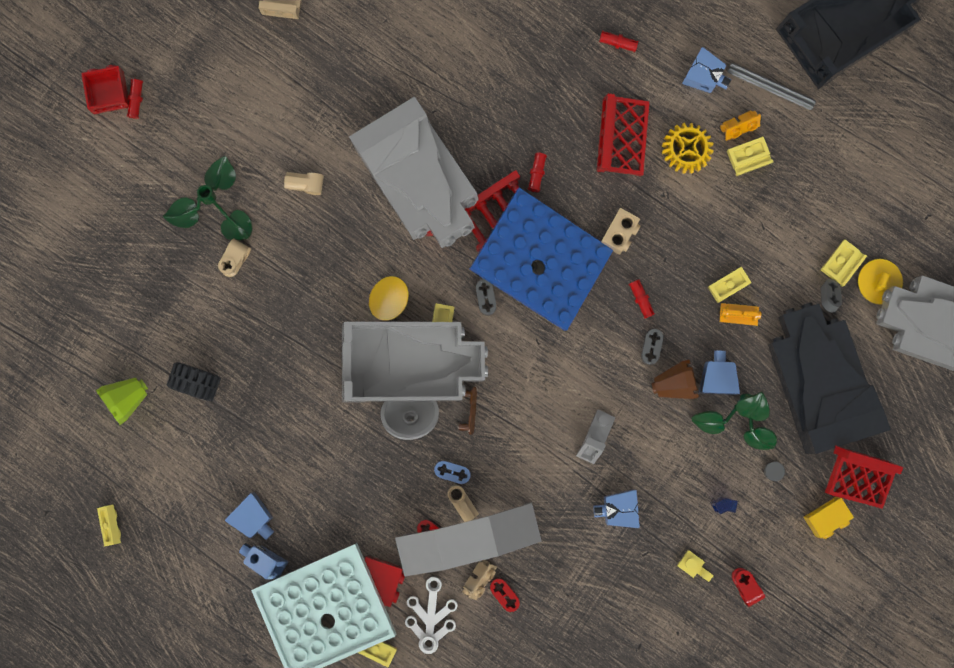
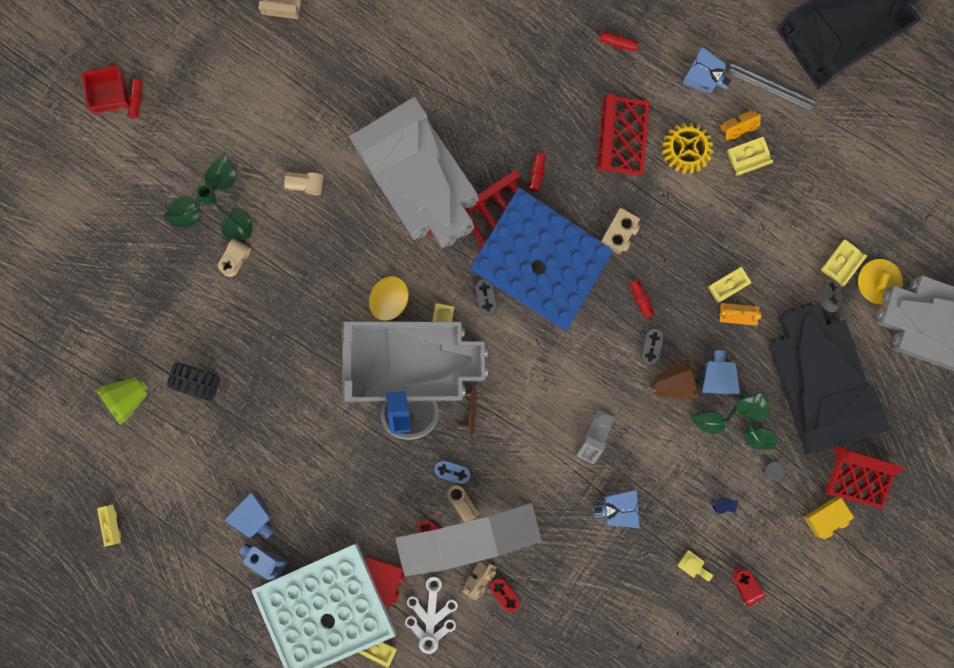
none -> blue panel [386,391,410,434]

